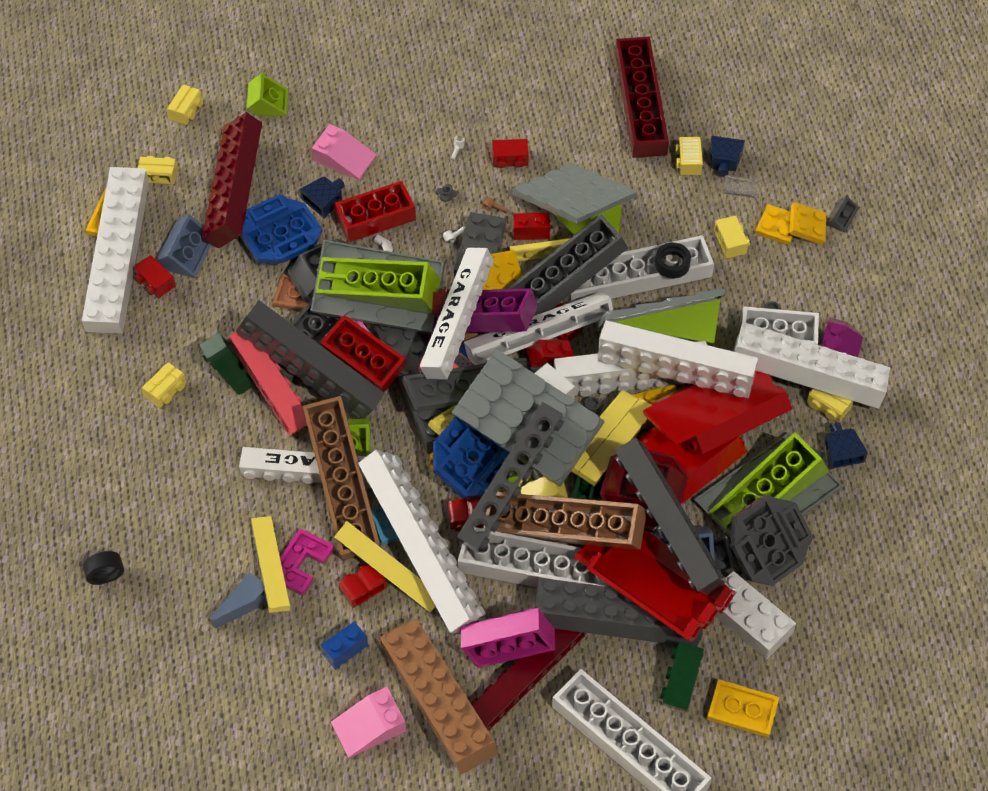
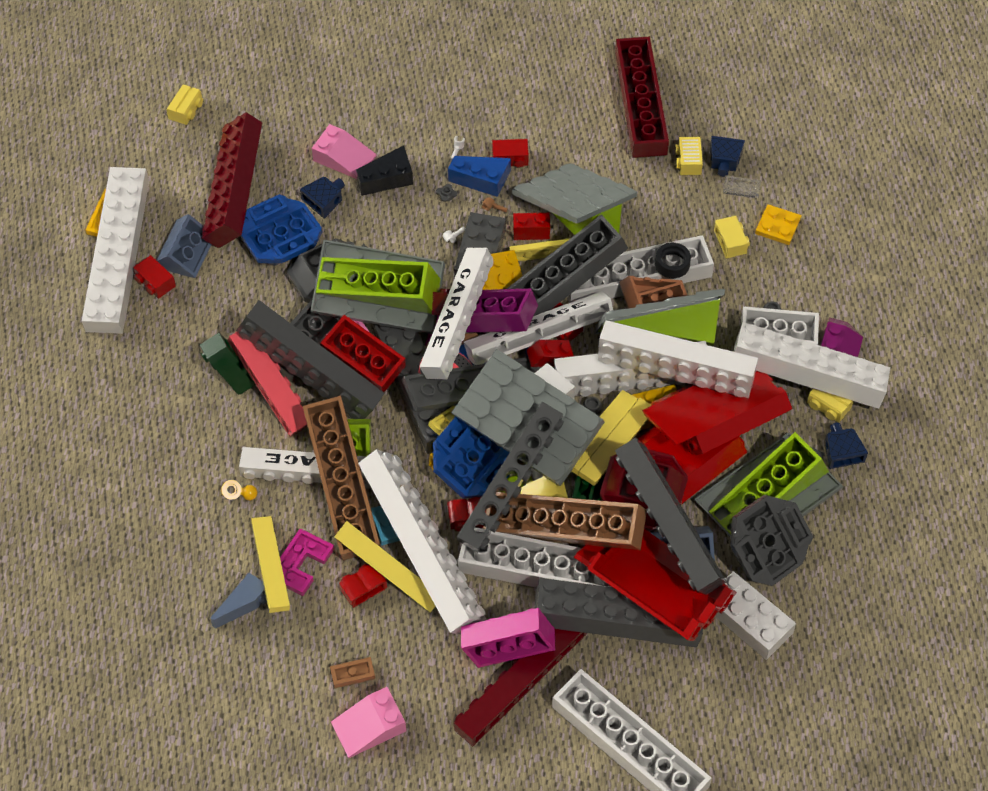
black tyre [83,551,124,585] -> none
light yellow brick [138,156,178,184] -> none
light yellow brick [141,363,186,408] -> none
lime slope [247,73,288,116] -> none
nougat tile [272,274,308,311] -> none
blue brick [321,621,368,669] -> none
red brick [335,181,416,242] -> none
white arm [374,235,393,252] -> none
medium nougat brick [379,618,498,775] -> none
dark green wedge [660,642,704,712] -> none
yellow plate [707,679,780,738] -> none
dark grey slope [714,535,741,577] -> none
yellow plate [790,202,826,245] -> none
dark grey slope [826,196,859,232] -> none
none -> yellow plate [221,480,258,501]
none -> medium nougat plate [330,657,375,688]
none -> black wedge [356,145,413,196]
none -> blue wedge [448,156,511,197]
none -> nougat wedge [619,276,687,308]

